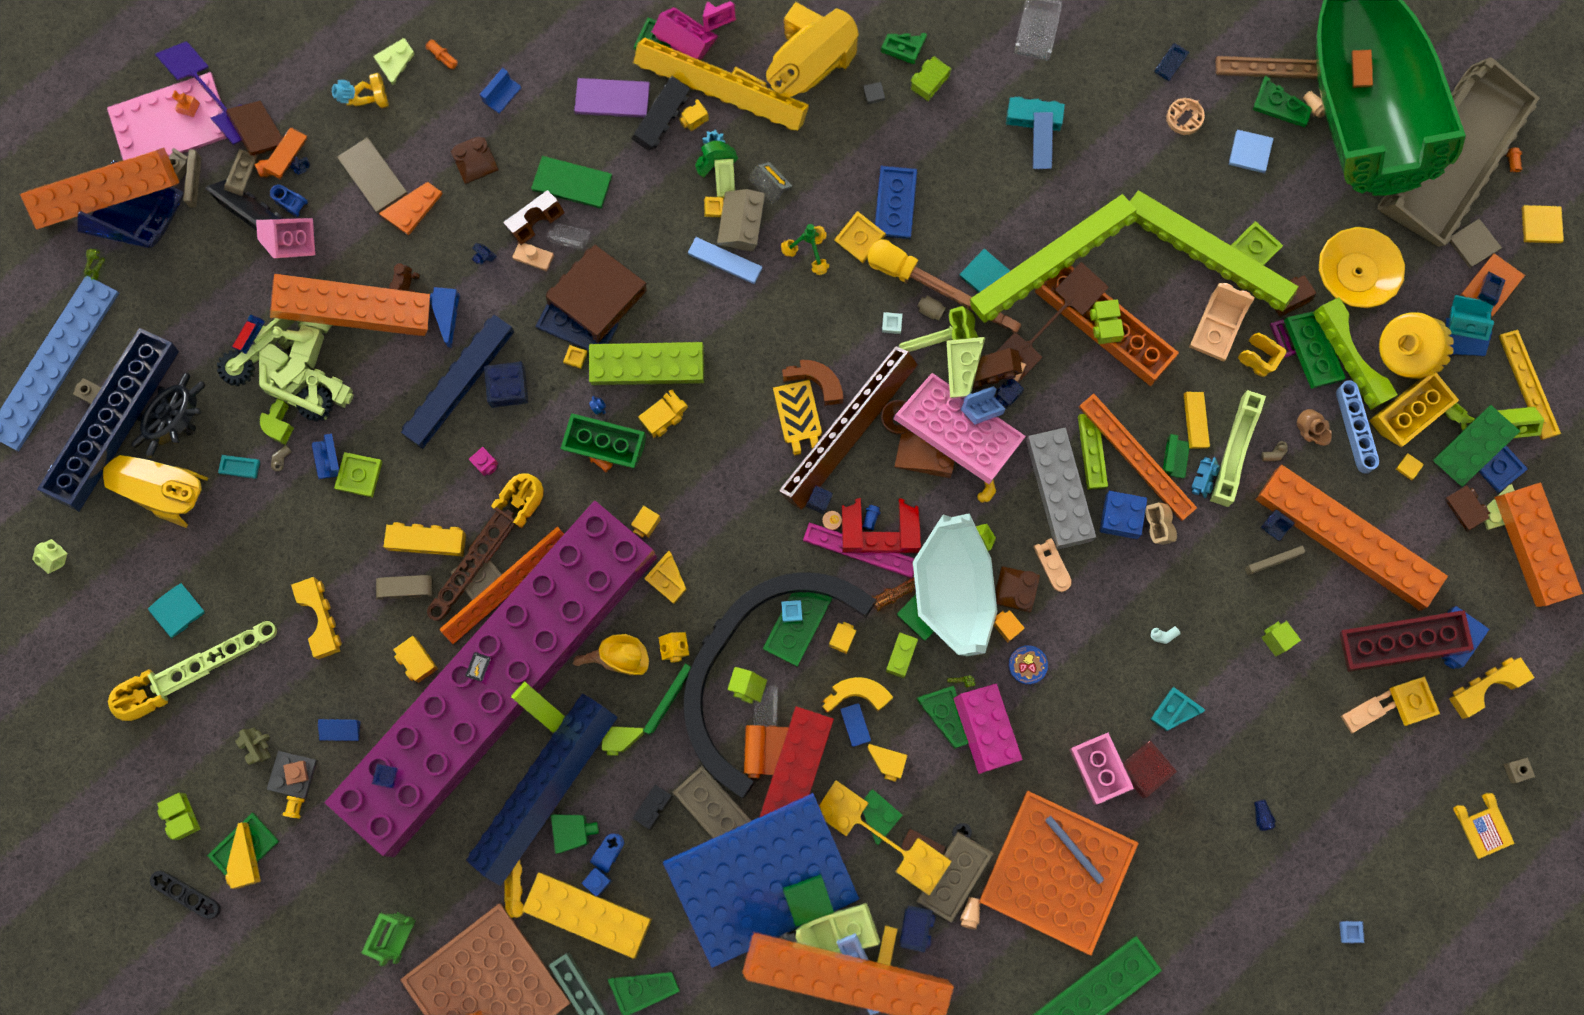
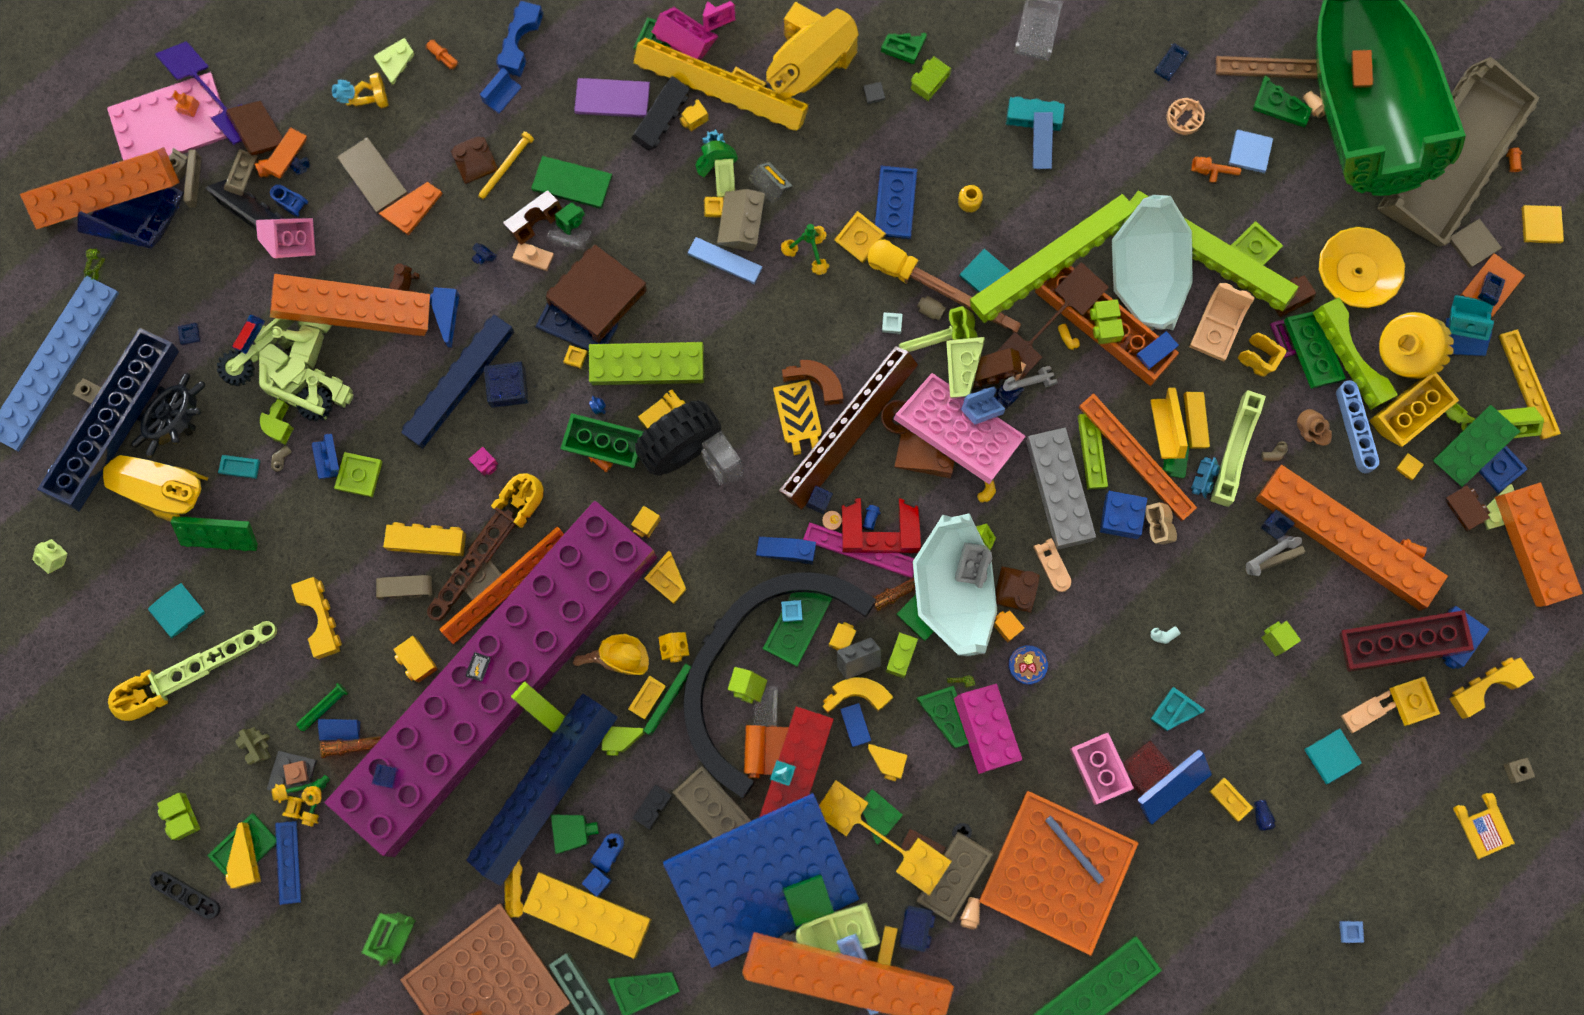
none -> green plate [170,516,258,551]
none -> clear blue tile [178,323,200,345]
none -> yellow plant [271,775,330,827]
none -> blue tile [275,821,301,905]
none -> green axle [296,683,349,731]
none -> clear orange pin [320,736,382,759]
none -> yellow bar [479,131,534,199]
none -> blue arch [497,1,543,77]
none -> green brick [555,202,585,236]
none -> yellow plate [628,676,666,720]
none -> black tyre [635,400,721,476]
none -> clear brick [701,431,745,488]
none -> blue slope [756,537,816,565]
none -> teal tile [770,760,796,786]
none -> dark grey brick [837,637,881,680]
none -> light grey bracket [955,542,992,588]
none -> yellow head [958,185,983,212]
none -> light grey hinge [1003,366,1058,391]
none -> yellow arm [1058,324,1080,350]
none -> light aqua panel [1112,195,1193,330]
none -> blue tile [1136,331,1179,370]
none -> blue tile [1138,750,1212,825]
none -> yellow panel [1151,388,1188,459]
none -> orange piece [1191,157,1241,183]
none -> yellow plate [1209,778,1253,822]
none -> light grey hinge [1246,535,1302,576]
none -> teal slope [1304,729,1362,784]
none -> orange pin [1400,539,1427,558]

